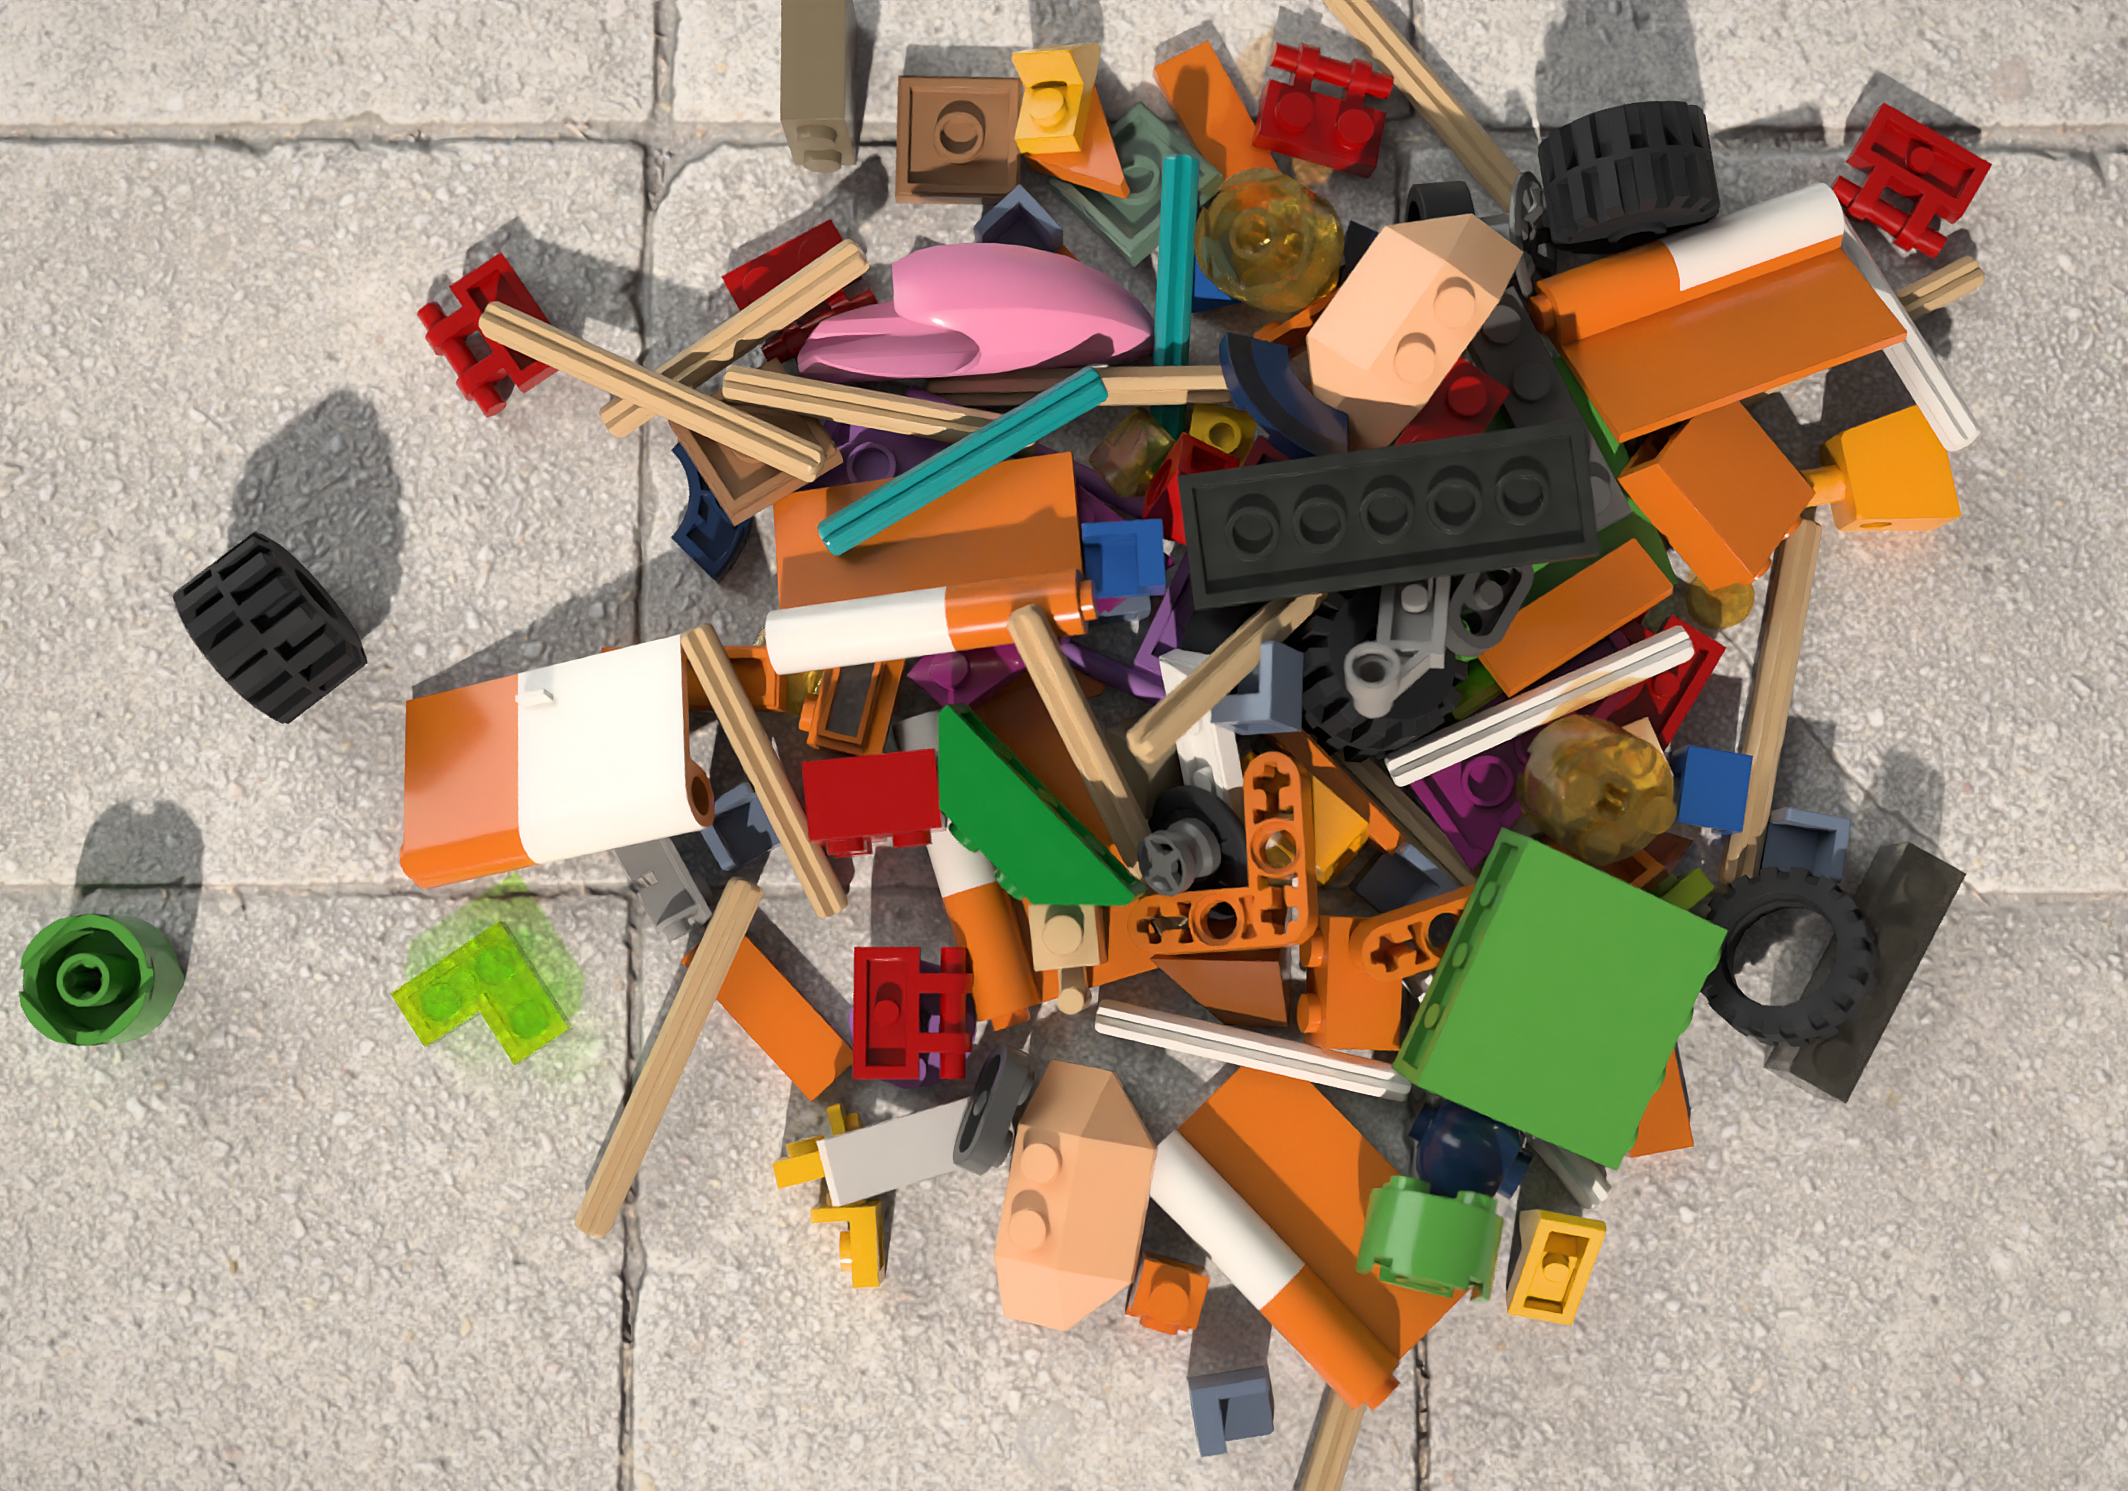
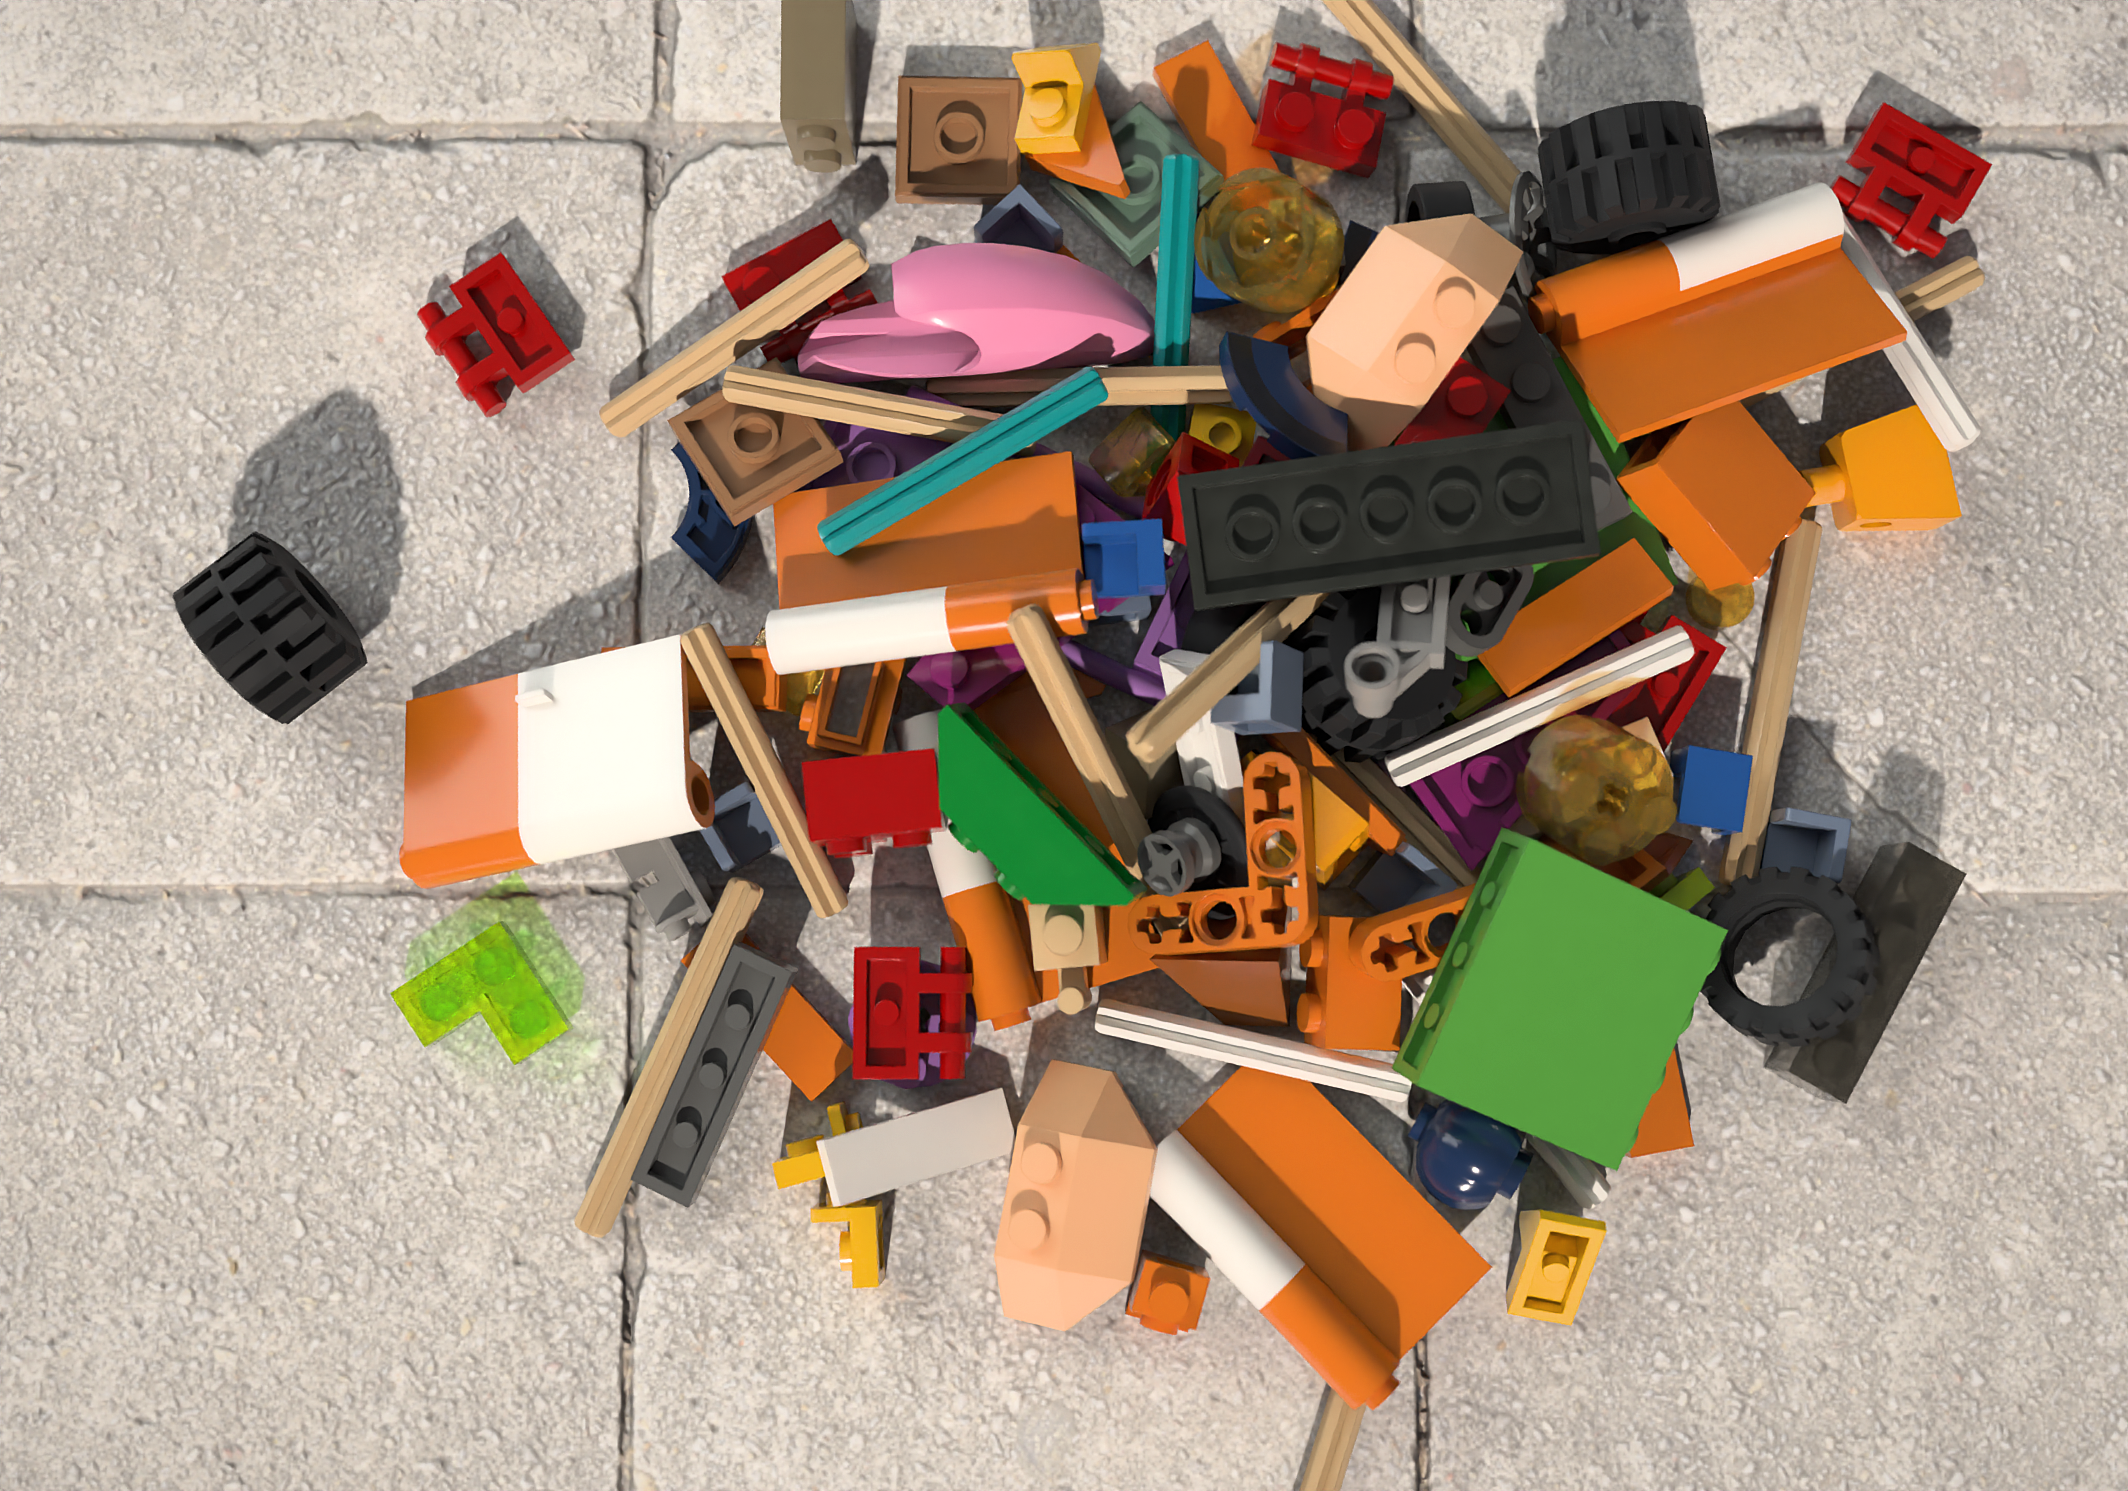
bright green brick [18,914,185,1046] -> none
tan axle [479,301,826,482] -> none
dark grey plate [953,1042,1035,1175] -> none
sand blue panel [1187,1366,1274,1457] -> none
bright green brick [1355,1175,1504,1302] -> none
none -> dark grey plate [630,942,798,1208]

